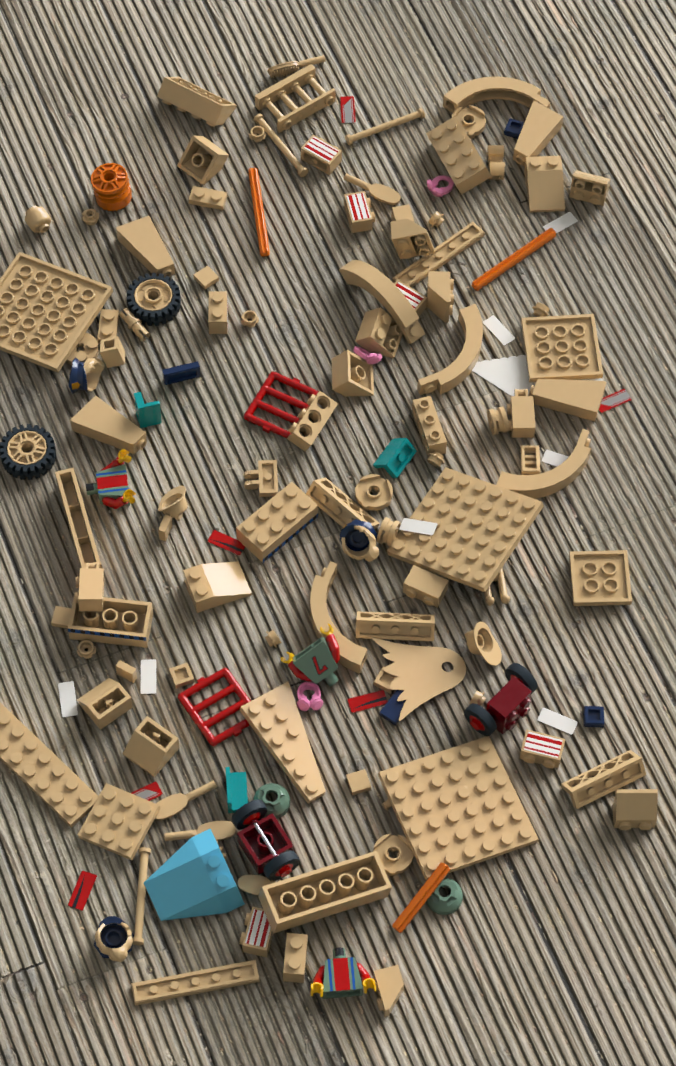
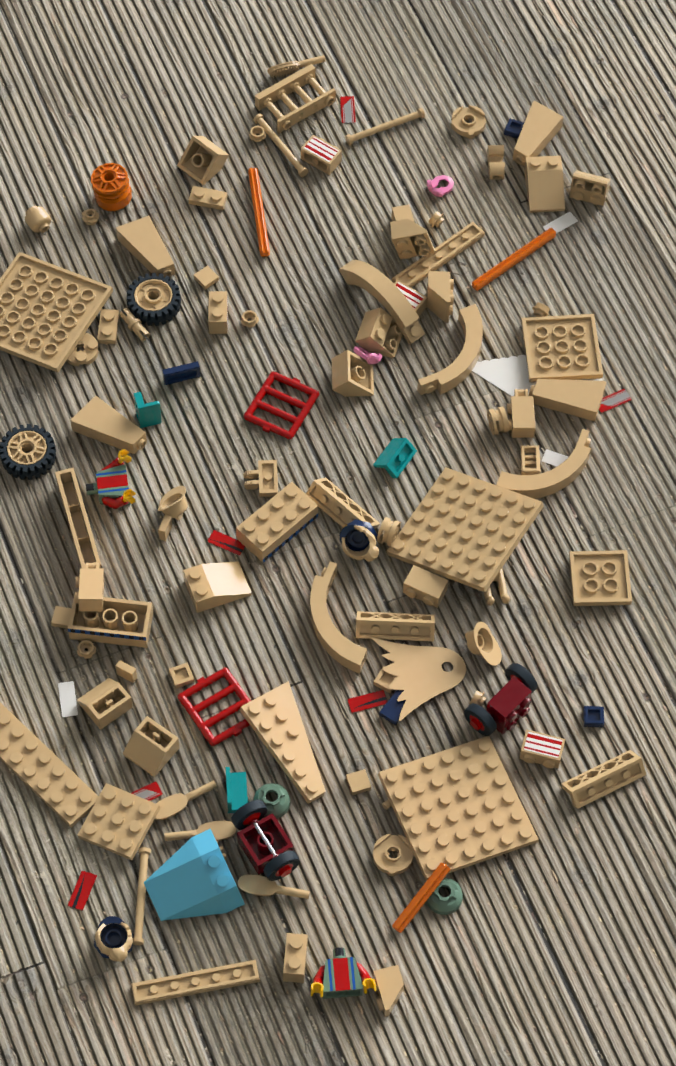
piece [68,358,105,394] -> none
tan brick [100,336,125,368] -> none
white sticker [141,659,156,694] -> none
tan slope [157,77,237,127] -> none
brick [239,906,273,957] -> none
tan brick [258,851,392,934] -> none
tan plate [264,630,282,648] -> none
sand green torso [281,624,340,687] -> none
tan brick [287,391,338,451] -> none
bright pink piece [297,682,323,711] -> none
tan piece [344,173,401,206] -> none
brick [344,191,375,233] -> none
tan plate [355,474,393,511] -> none
white sticker [399,518,438,535] -> none
tan brick [412,396,447,457] -> none
tan brick [426,116,492,195] -> none
tan plate [427,451,445,468] -> none
tan arch [443,77,551,113] -> none
white sticker [483,315,515,345] -> none
white sticker [537,708,578,735] -> none
tan slope [612,789,658,830] -> none

